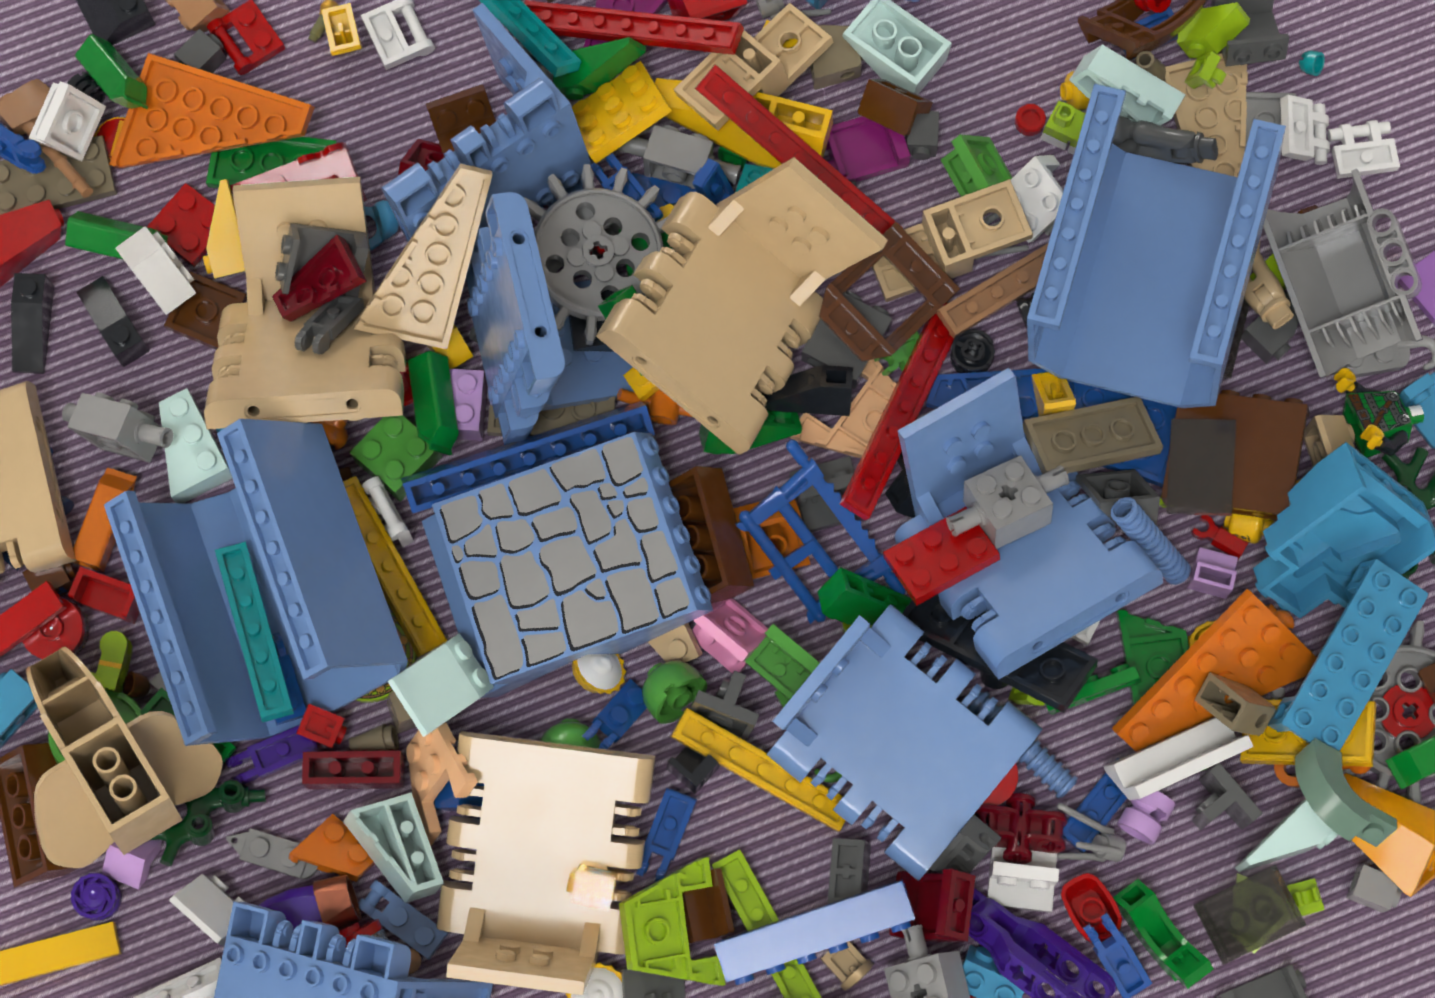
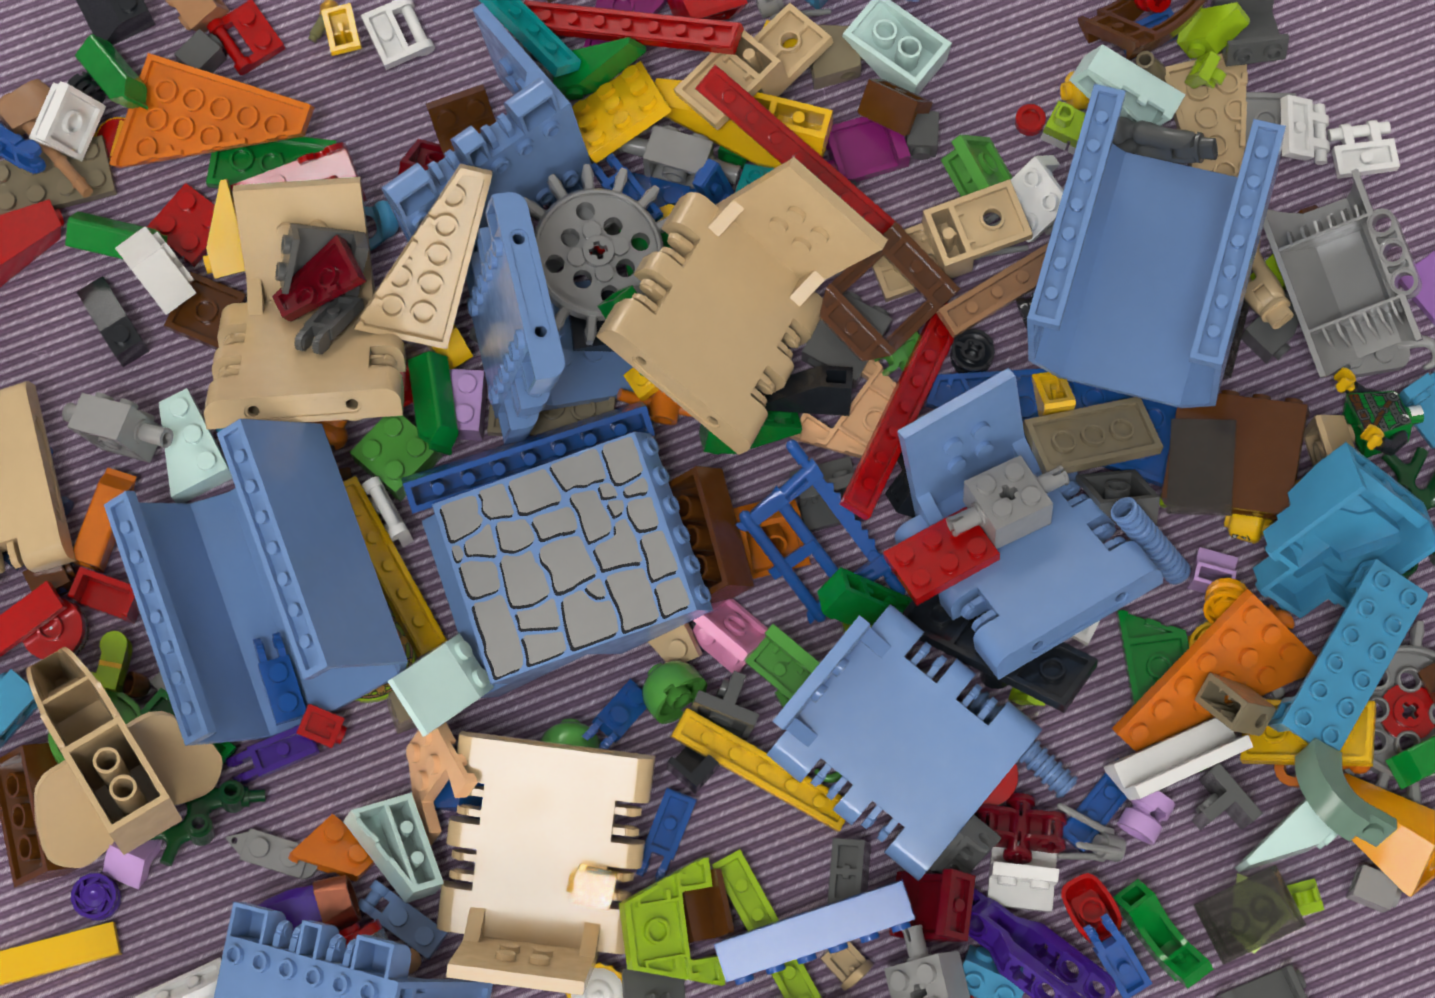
black slope [11,273,54,374] -> none
white slope [169,874,245,947] -> none
teal plate [215,541,294,723] -> none
dark red brick [302,751,405,790] -> none
dark tan cone [349,724,399,751] -> none
white piece [572,654,626,694] -> none
green plate [1046,664,1142,715] -> none
red bar [1191,514,1249,560] -> none
teal hinge [1298,50,1325,76] -> none
none -> light orange wheel [1203,578,1248,624]

